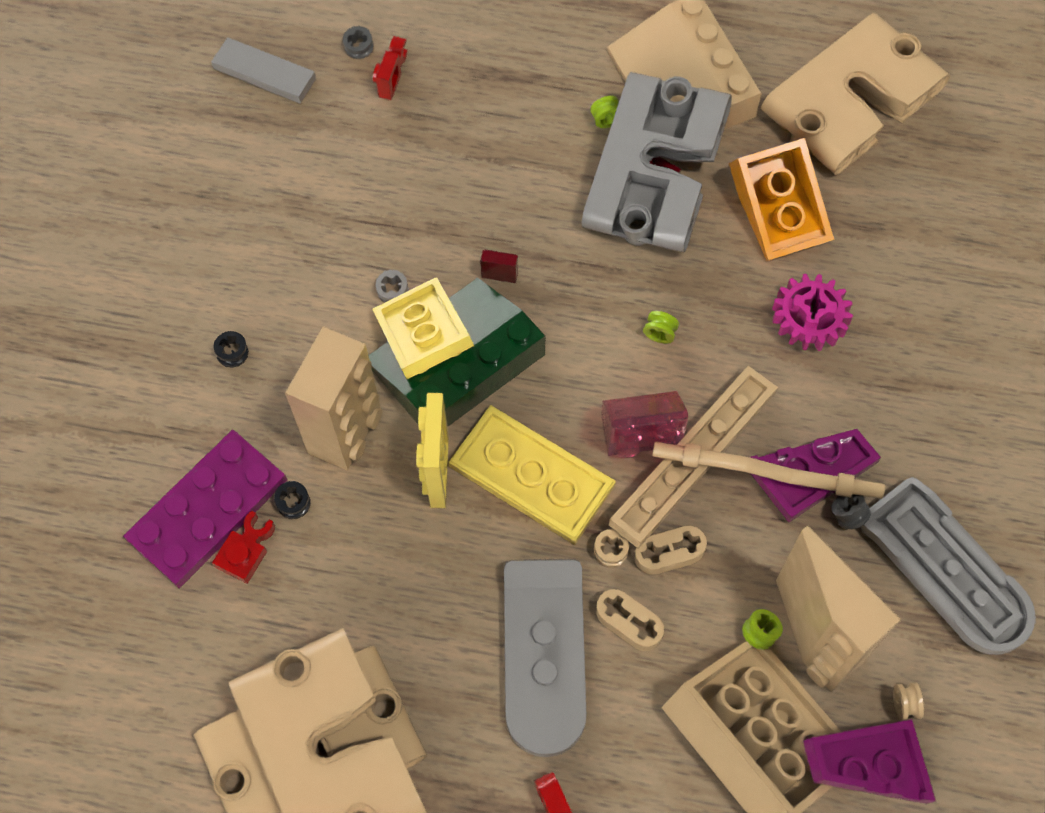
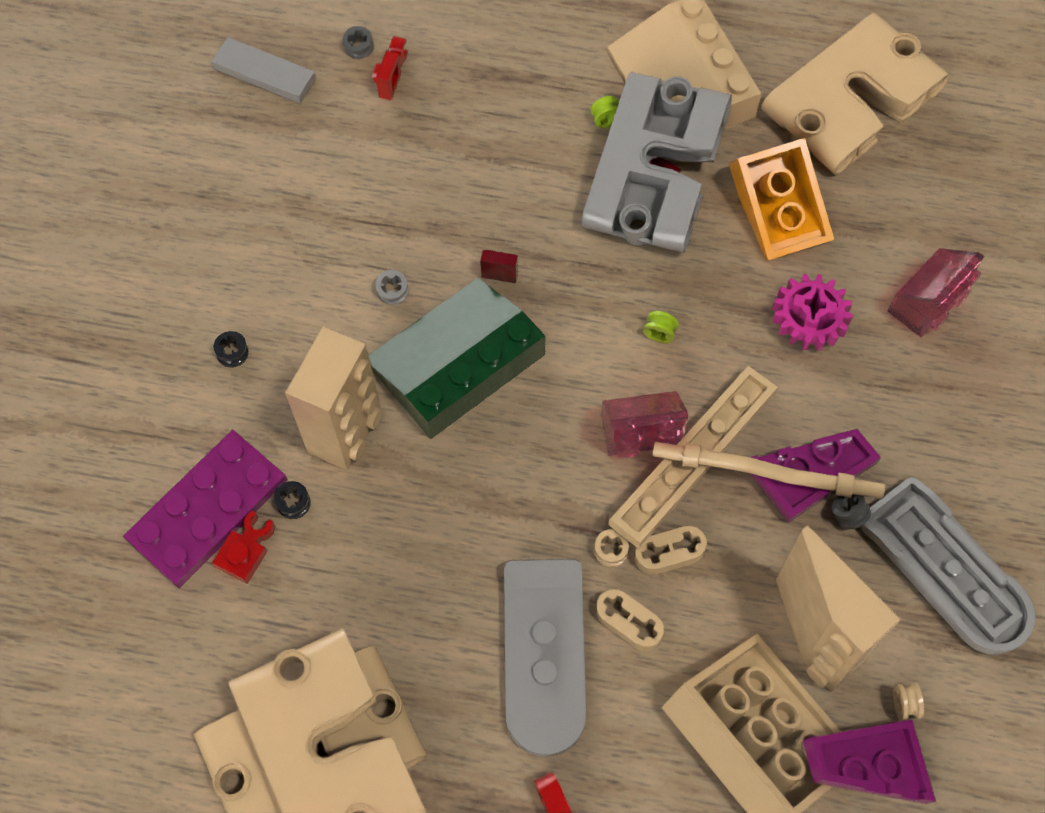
light yellow plate [372,277,474,379] -> none
light yellow plate [416,393,449,508] -> none
light yellow tile [449,405,616,545] -> none
lime bush [742,609,783,650] -> none
none -> clear pink slope [887,248,985,338]

